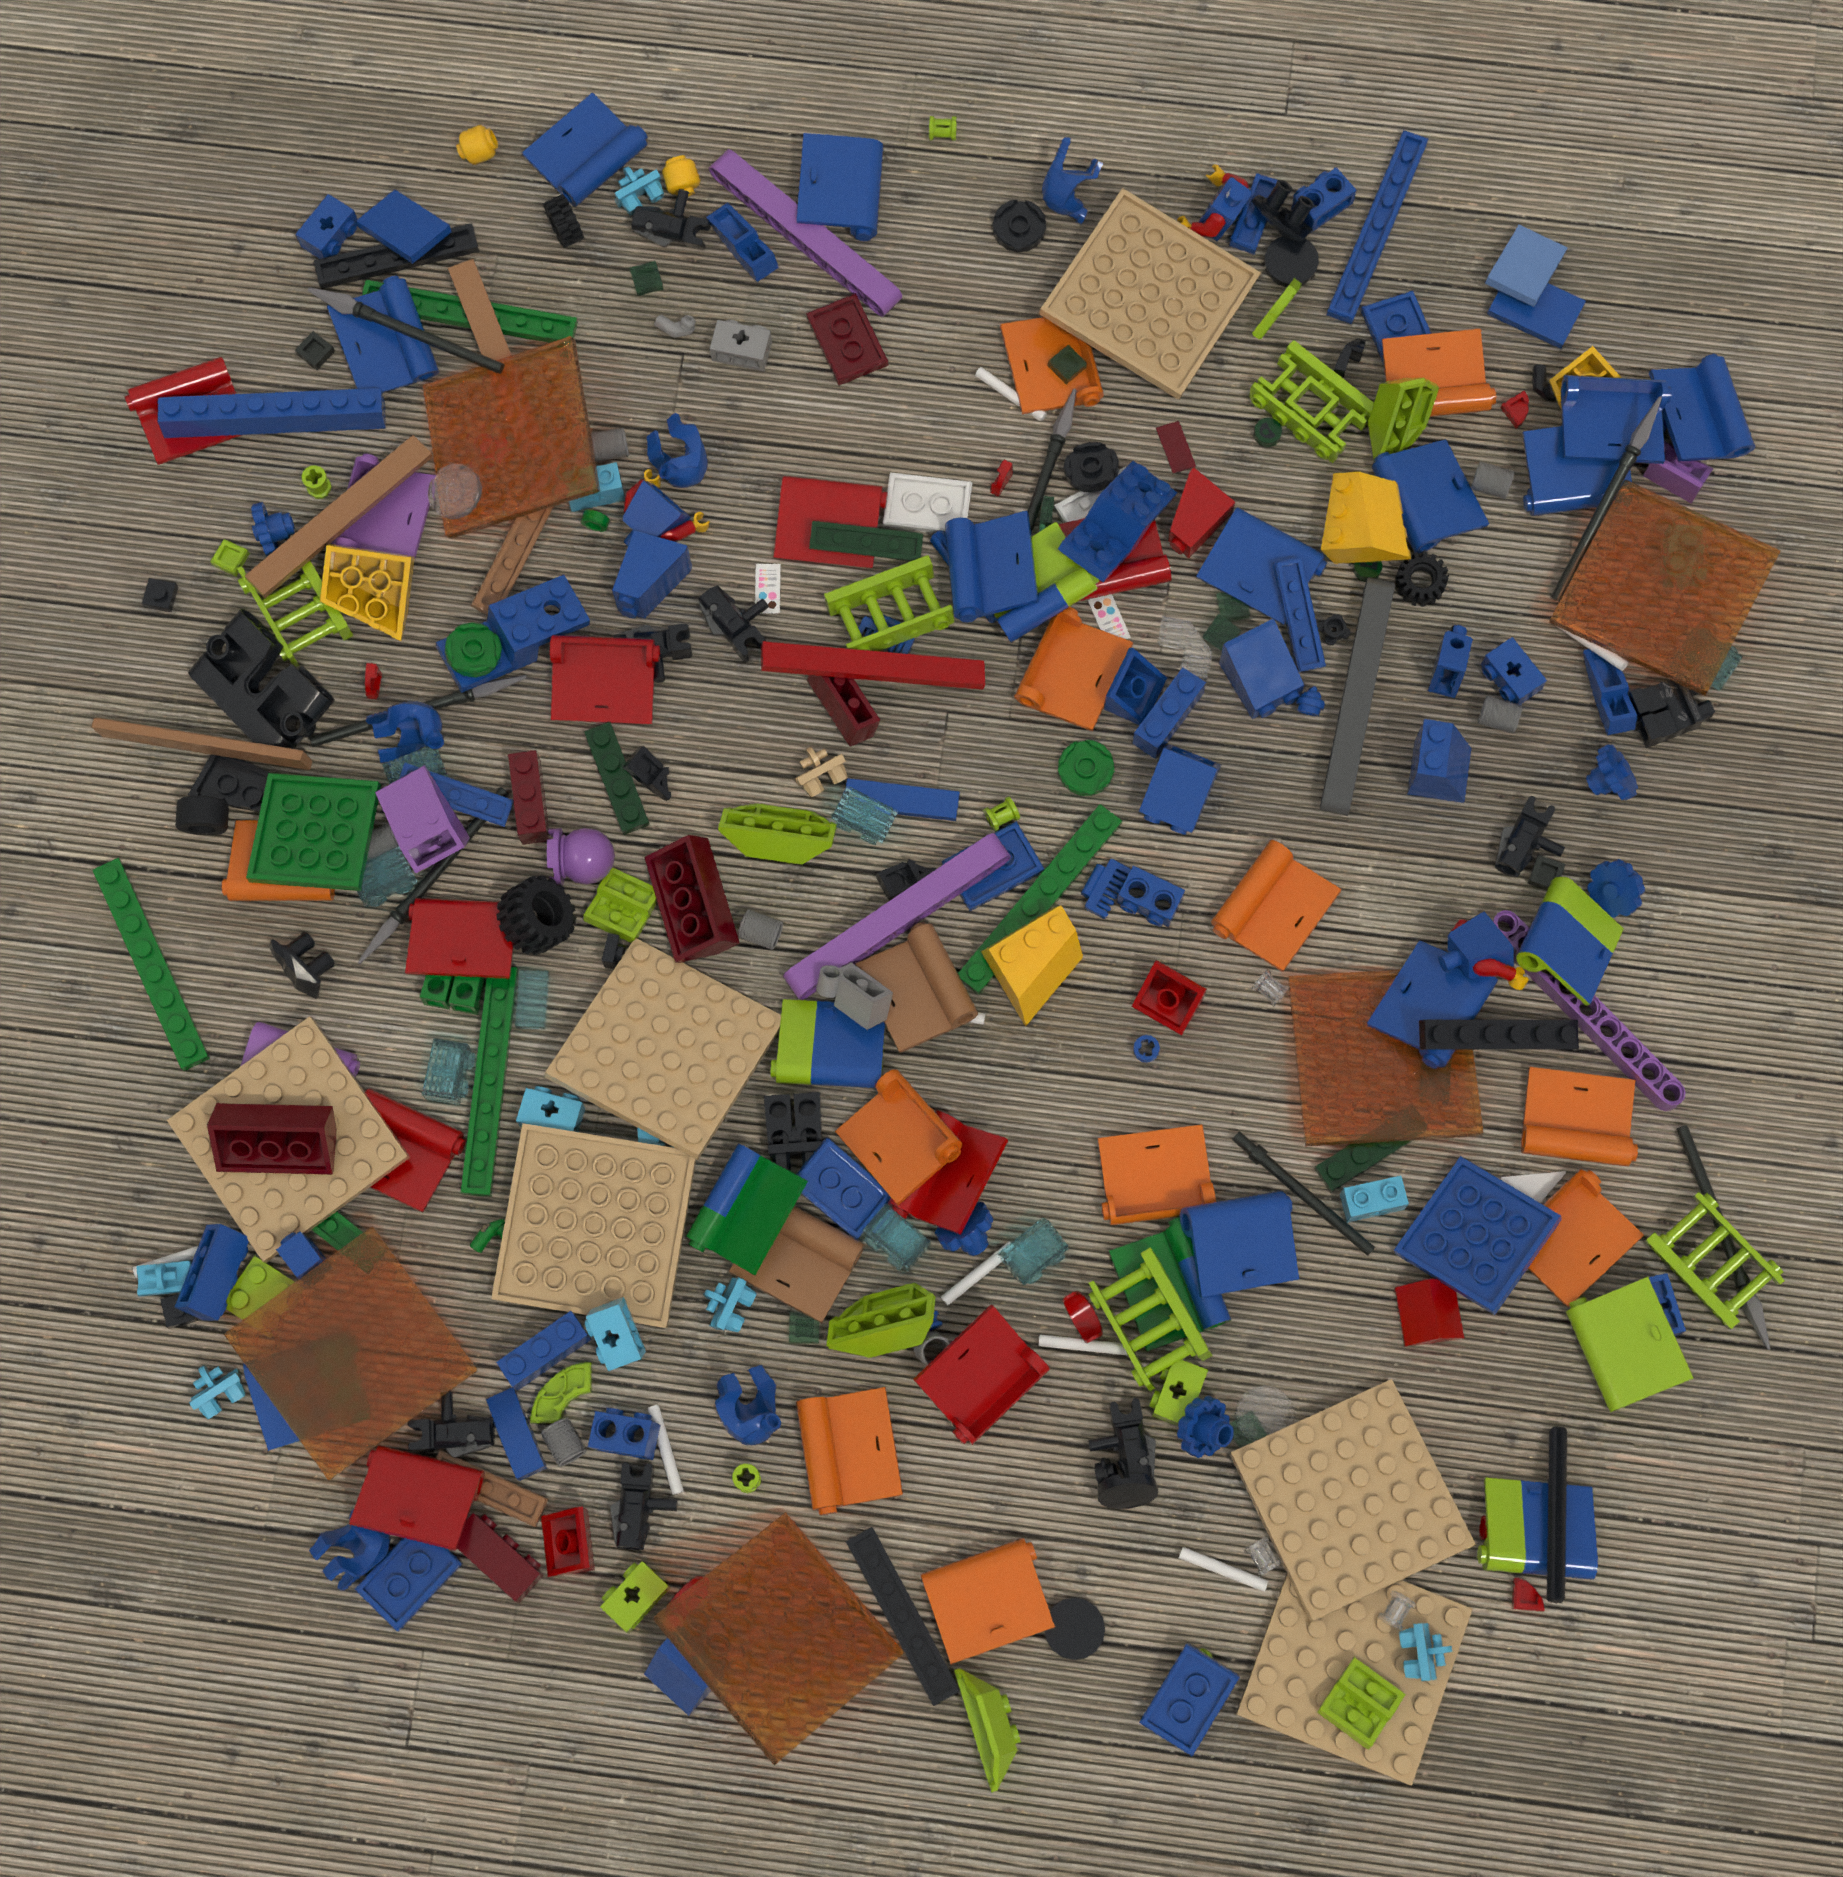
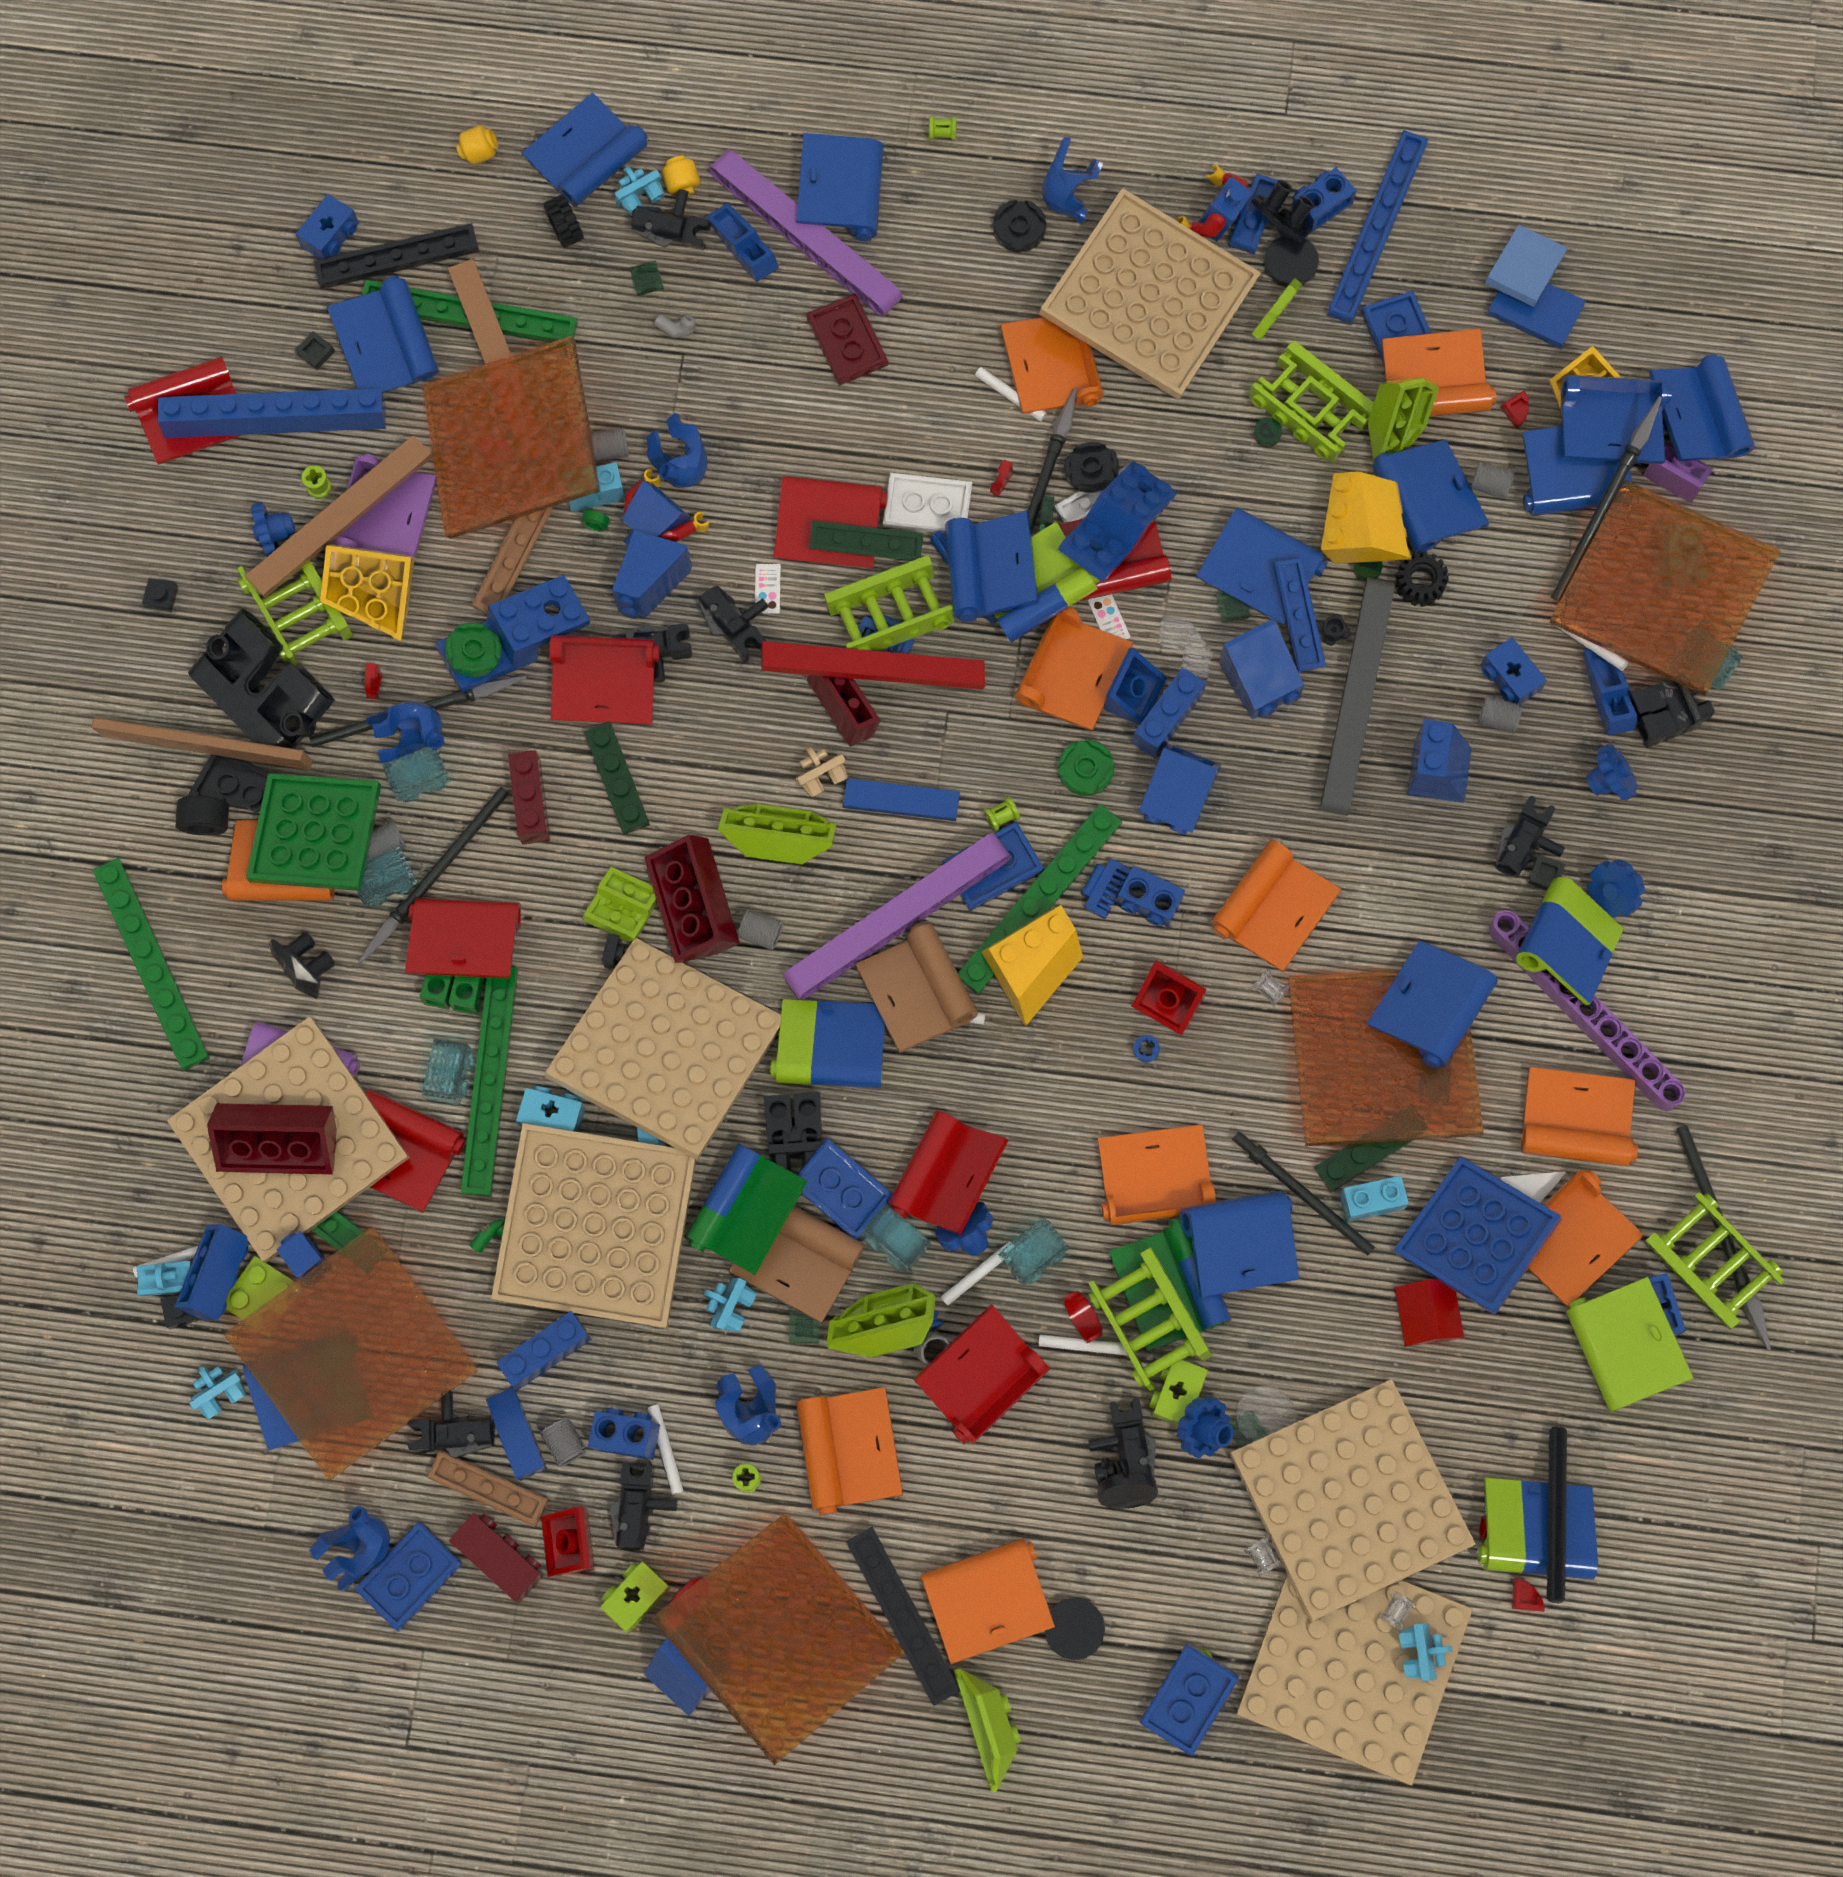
lime tile [210,539,250,577] -> none
pearl dark grey piece [308,287,504,374] -> none
red door [349,1445,485,1551] -> none
blue tile [356,190,452,264] -> none
medium lavender slope [375,765,470,873] -> none
blue tile [399,763,514,827] -> none
clear tile [428,464,482,519] -> none
black tyre [496,875,576,955] -> none
clear light blue tile [515,970,549,1029] -> none
lime tile [530,1362,592,1424] -> none
medium lavender tile [547,828,615,885] -> none
medium azure brick [585,1297,646,1371] -> none
black slope [622,745,671,801] -> none
light grey brick [710,320,772,372] -> none
light grey hinge [816,962,893,1030] -> none
clear light blue brick [831,786,899,845] -> none
orange door [835,1069,962,1205] -> none
black slope [876,859,936,901] -> none
clear green tile [1047,344,1087,384] -> none
dark red sticker [1156,421,1196,474] -> none
red slope [1168,467,1235,558] -> none
white piece [1179,1547,1269,1592] -> none
clear green tile [1202,614,1242,651] -> none
blue plate [1296,686,1325,717] -> none
lime slope [1317,1657,1406,1750] -> none
black slope [1334,338,1366,378] -> none
black plate [1419,1020,1579,1050] -> none
blue torso [1428,625,1473,698] -> none
blue torso [1438,911,1529,990] -> none
black arm [1532,364,1556,402] -> none

